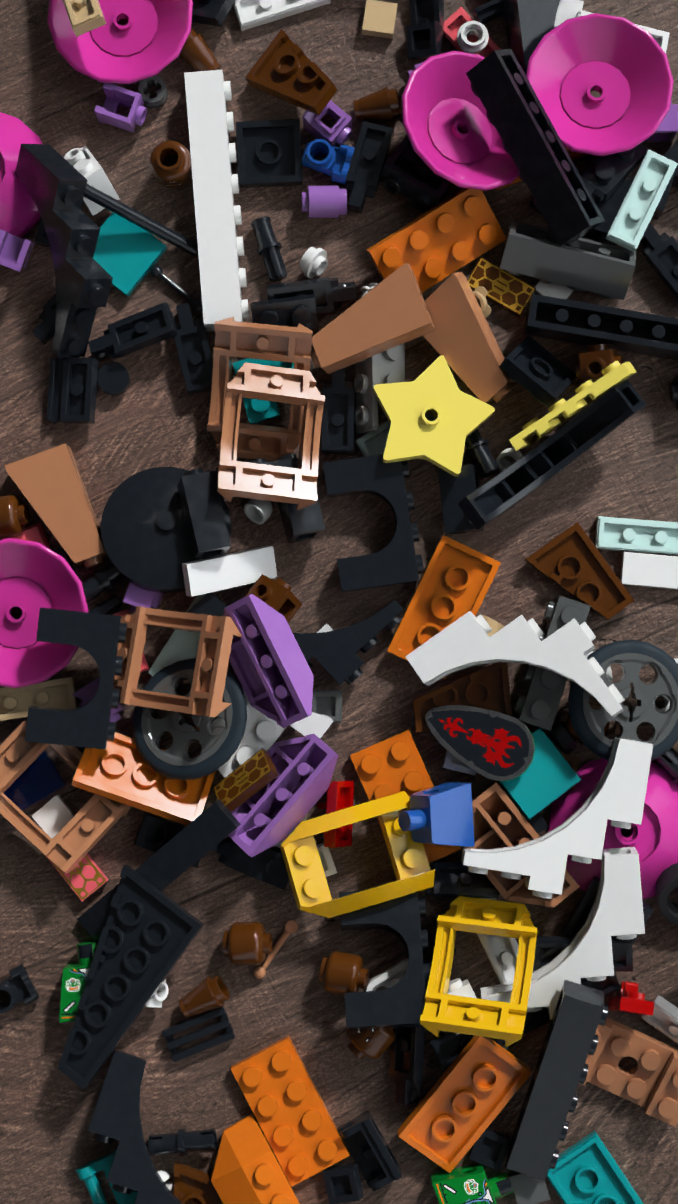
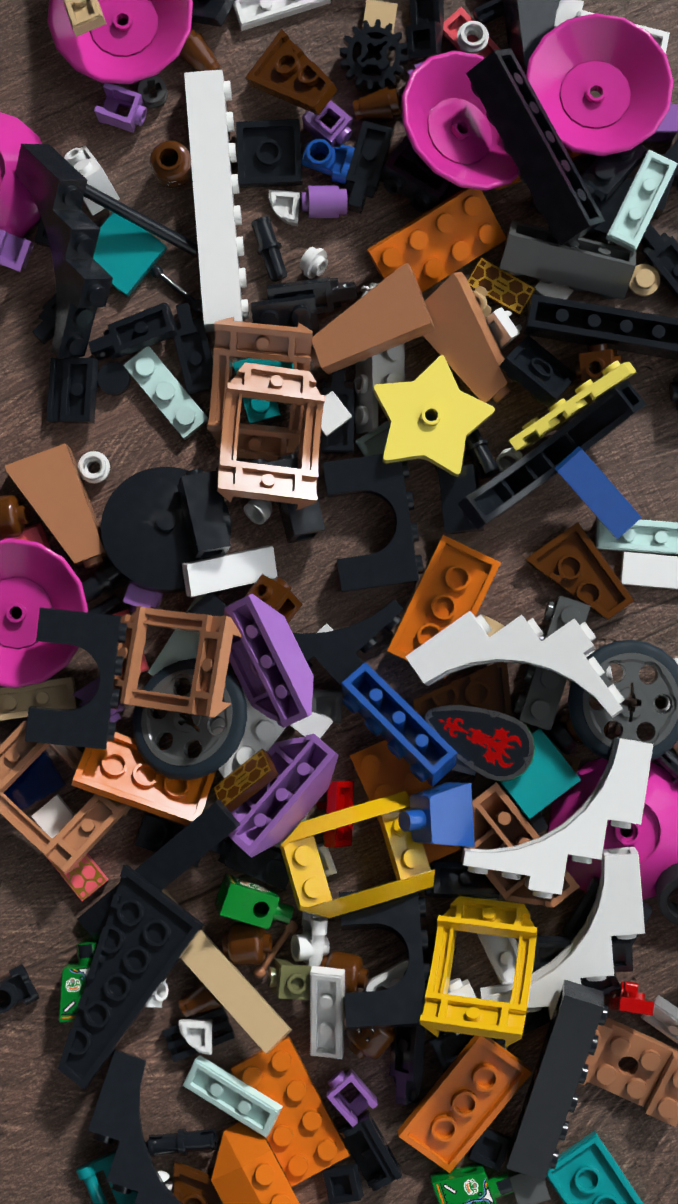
none -> white plate [78,451,110,484]
none -> light aqua plate [123,346,209,440]
none -> tan tile [162,889,292,1054]
none -> white tile [179,1019,213,1055]
none -> light aqua tile [183,1055,283,1138]
none -> green torso [214,873,294,929]
none -> olive bracket [267,958,312,1000]
none -> white tile [269,190,301,226]
none -> white plate [291,911,330,967]
none -> white tile [310,966,345,1059]
none -> white tile [321,391,352,437]
none -> medium lavender window [326,1068,378,1127]
none -> black gear [340,19,408,93]
none -> blue brick [341,662,457,787]
none -> white tile [486,307,522,350]
none -> blue tile [554,446,642,539]
none -> tan plate [629,264,660,297]

